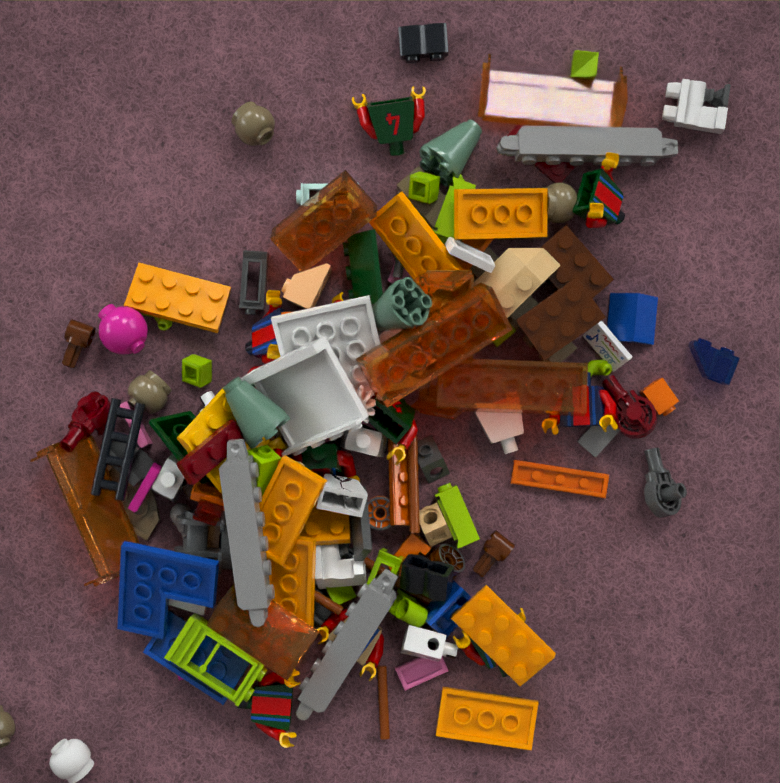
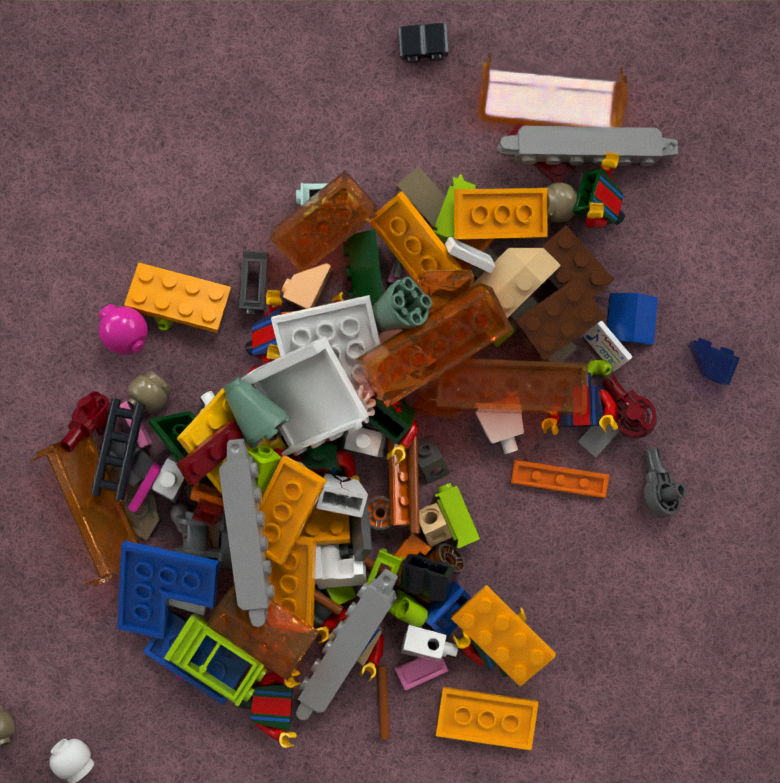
reddish brown axle [62,319,96,368] -> none
lime slope [182,354,212,388] -> none
dark tan piece [231,102,275,146] -> none
dark green torso [352,86,426,156] -> none
lime slope [408,171,440,204] -> none
sand green cone [419,120,482,187] -> none
reddish brown axle [472,530,515,577] -> none
lime slope [570,50,599,80] -> none
orange brick [639,377,679,416] -> none
white hips [662,79,731,134] -> none

